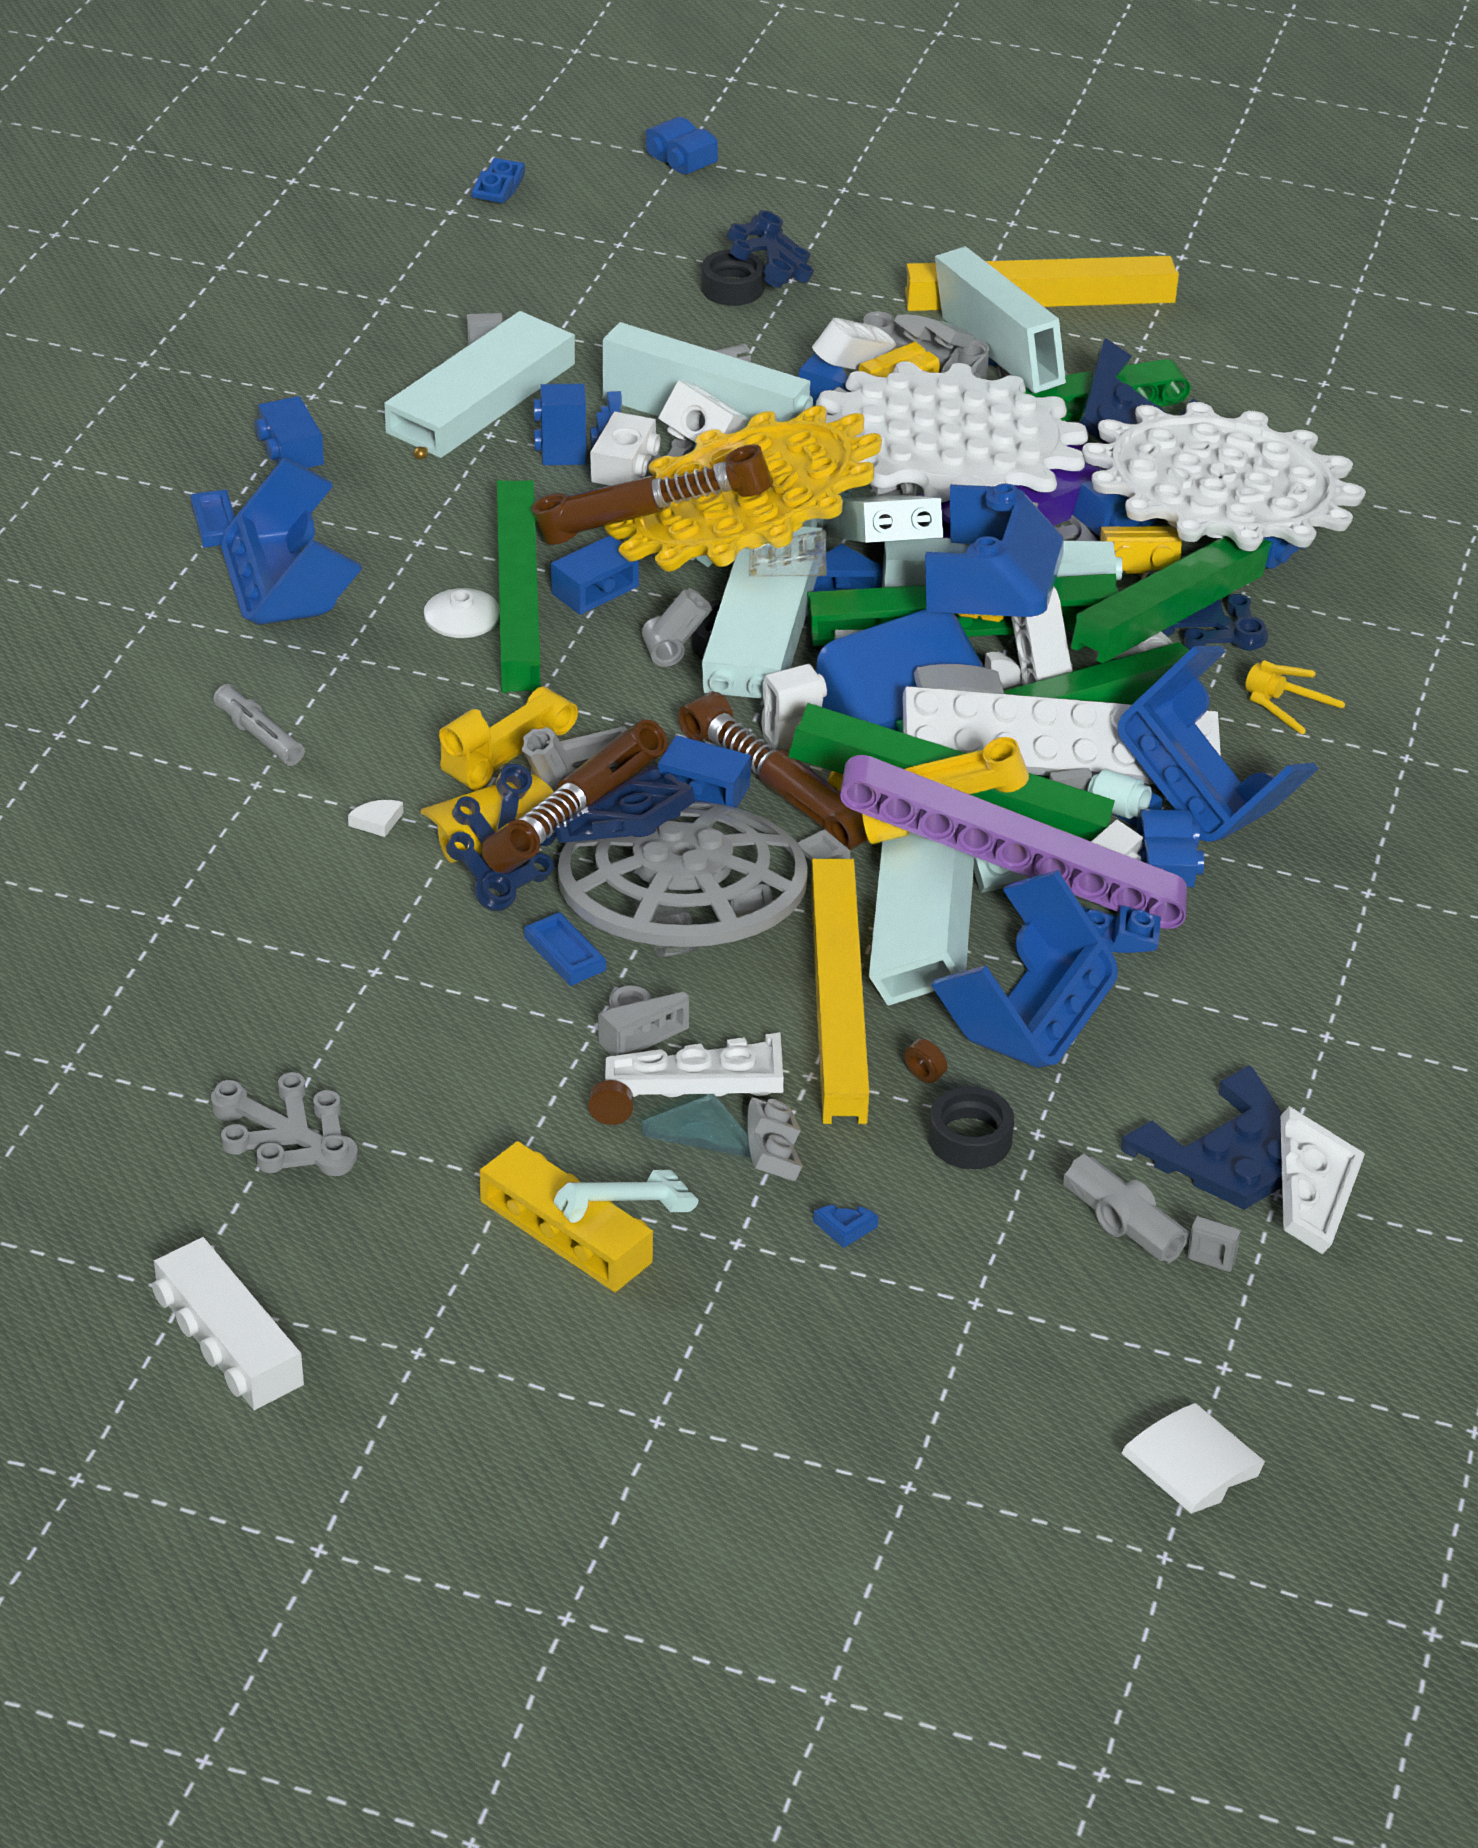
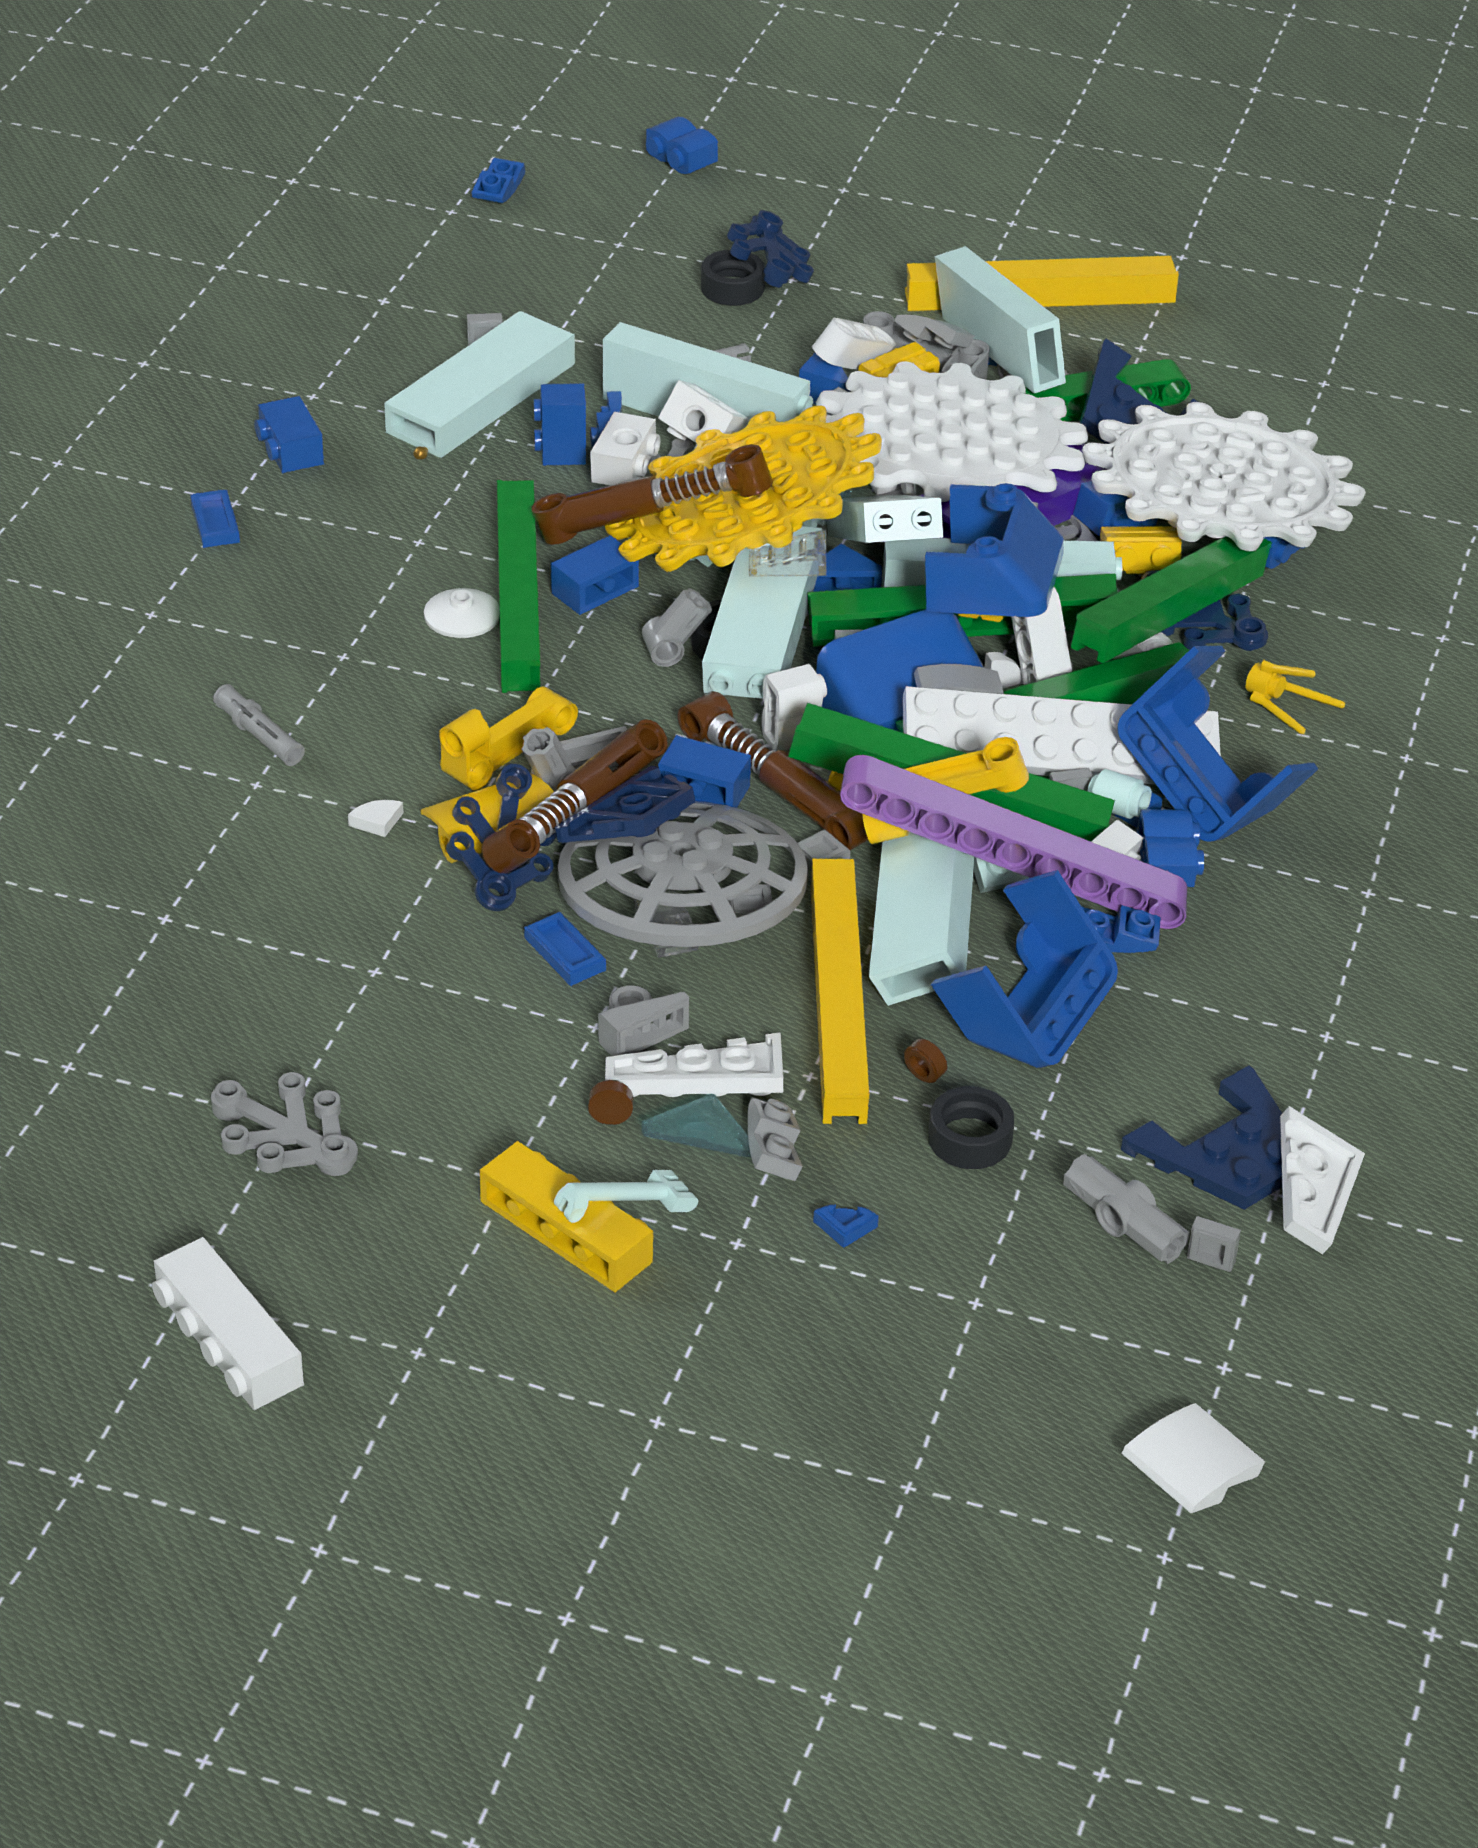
blue windscreen [221,457,362,625] -> none

